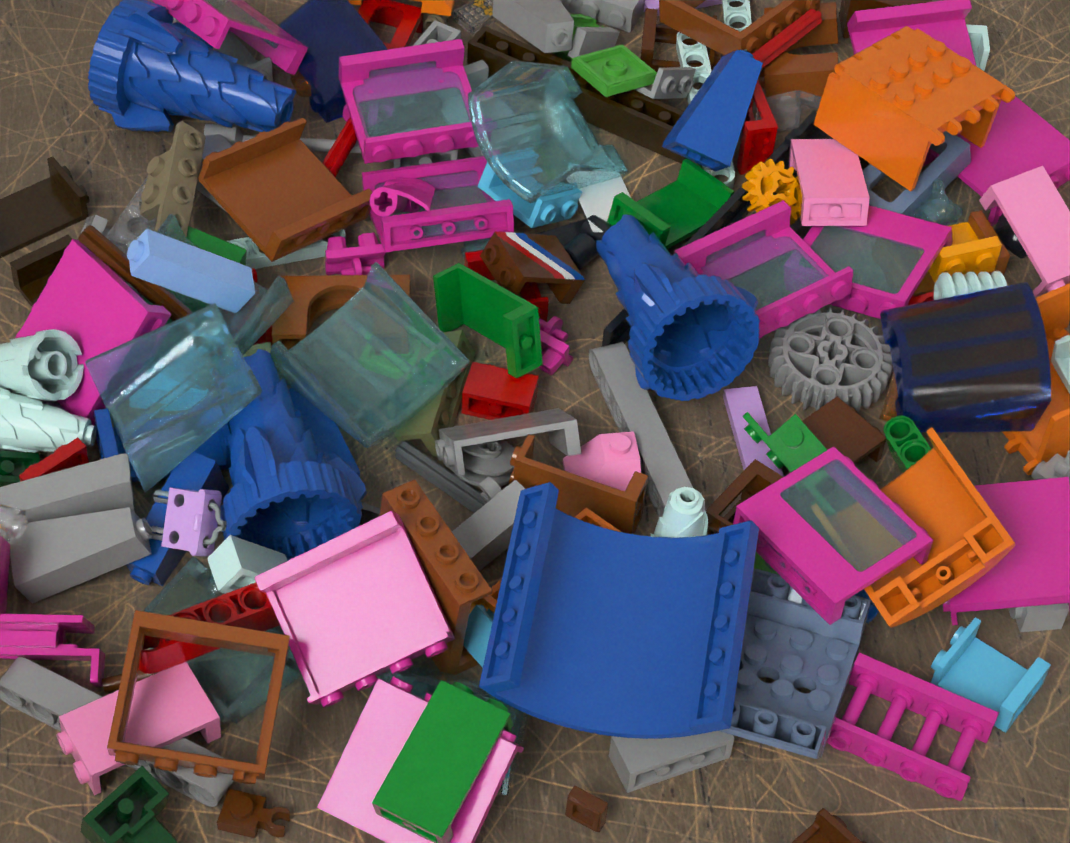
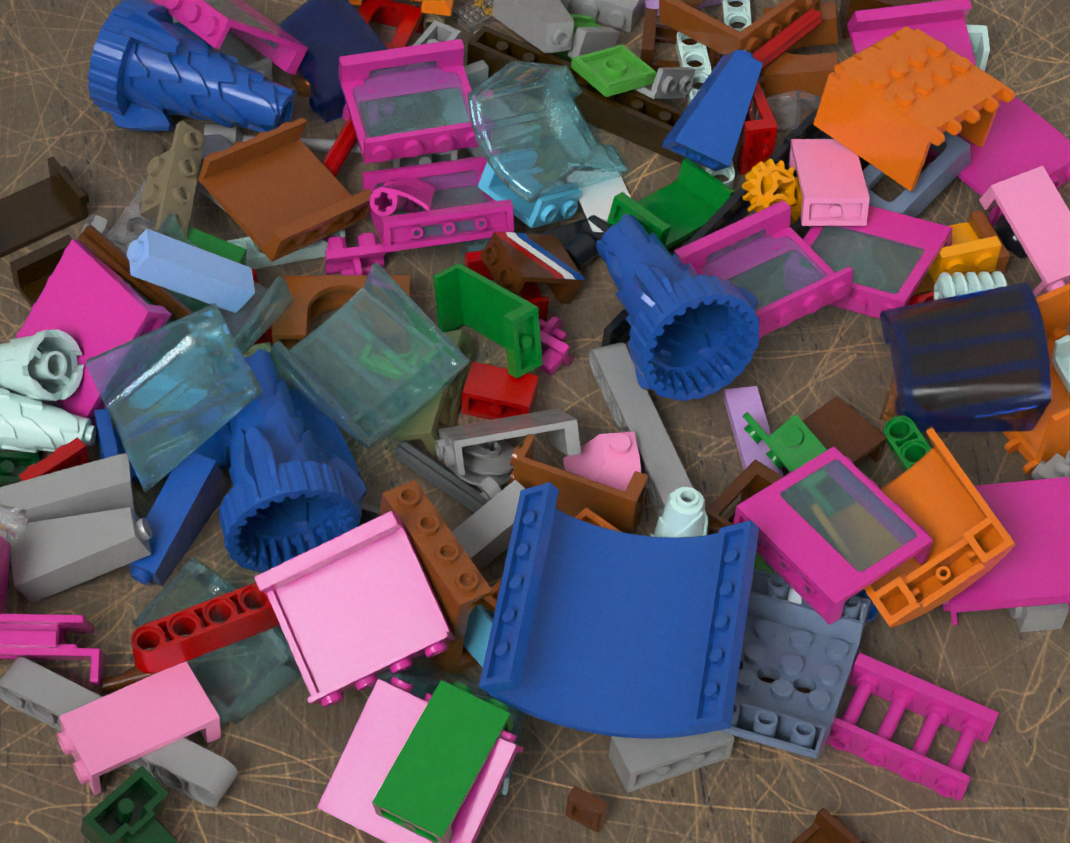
dark orange window [107,610,290,784] -> none
lavender piece [150,488,226,557] -> none
light aqua panel [208,535,287,594] -> none
reddish brown plate [217,789,290,838] -> none
light grey gear [768,307,893,413] -> none
clear light blue animal [914,179,963,226] -> none
medium azure panel [931,617,1051,733] -> none

